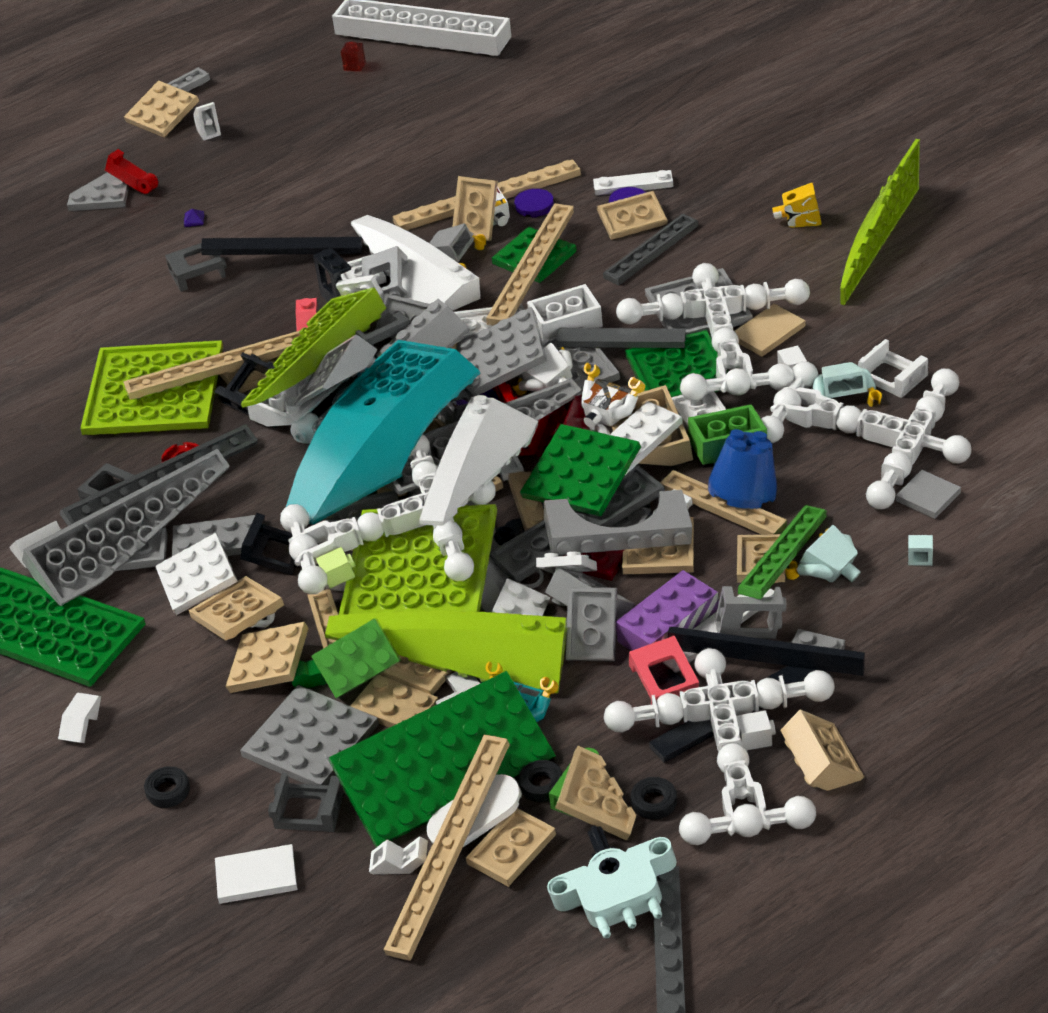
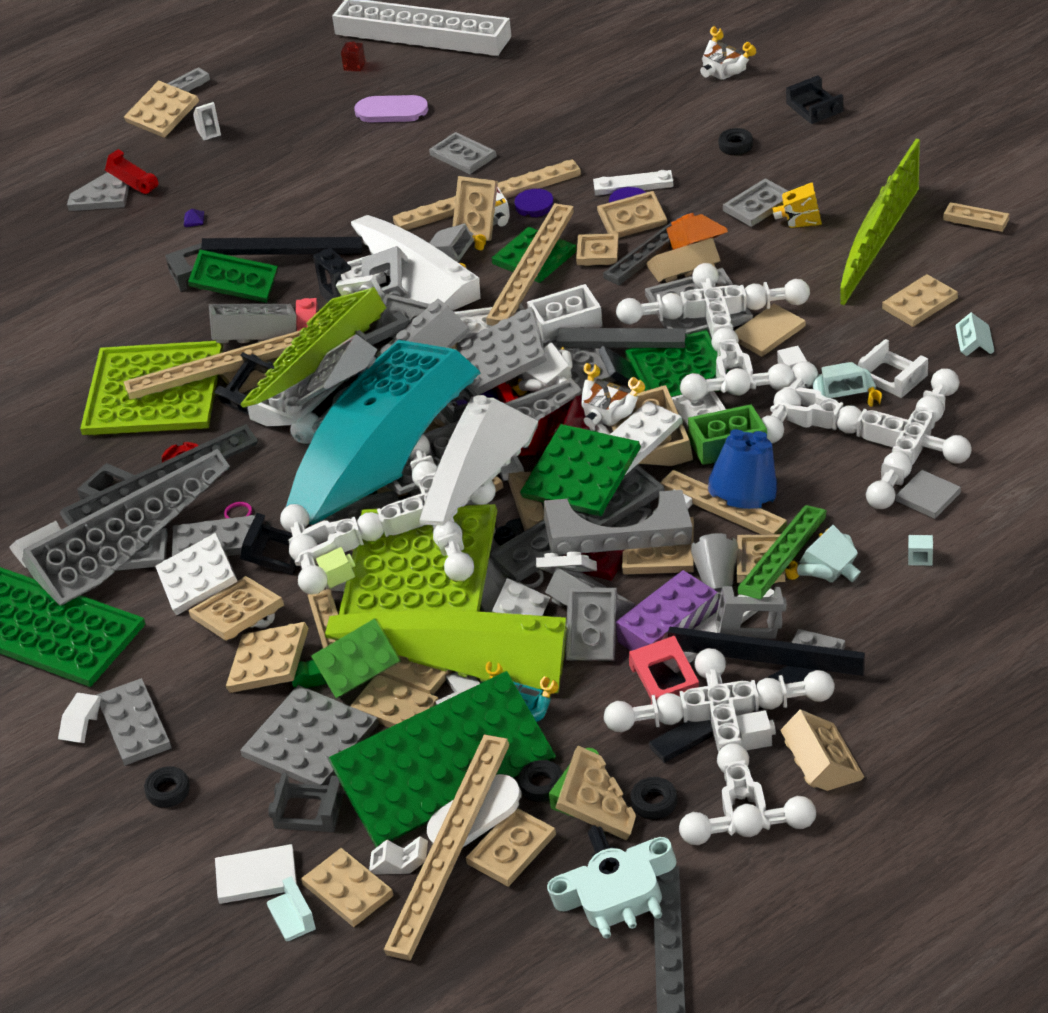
none -> light grey plate [96,678,171,766]
none -> green plate [188,250,278,303]
none -> light grey slope [209,304,296,343]
none -> dark pink piece [224,502,252,519]
none -> light aqua panel [267,876,316,941]
none -> tan plate [301,848,394,927]
none -> lavender tile [354,95,428,122]
none -> light grey tile [429,132,497,174]
none -> tan plate [576,233,619,266]
none -> tile [598,345,639,390]
none -> tan slope [646,238,720,283]
none -> orange slope [666,213,728,250]
none -> light grey cone [691,533,738,600]
none -> torso [700,26,756,80]
none -> black tyre [718,128,753,155]
none -> light grey plate [723,178,788,227]
none -> black window [786,75,844,124]
none -> tan plate [882,274,958,327]
none -> tan plate [943,202,1009,232]
none -> light aqua panel [956,312,994,356]

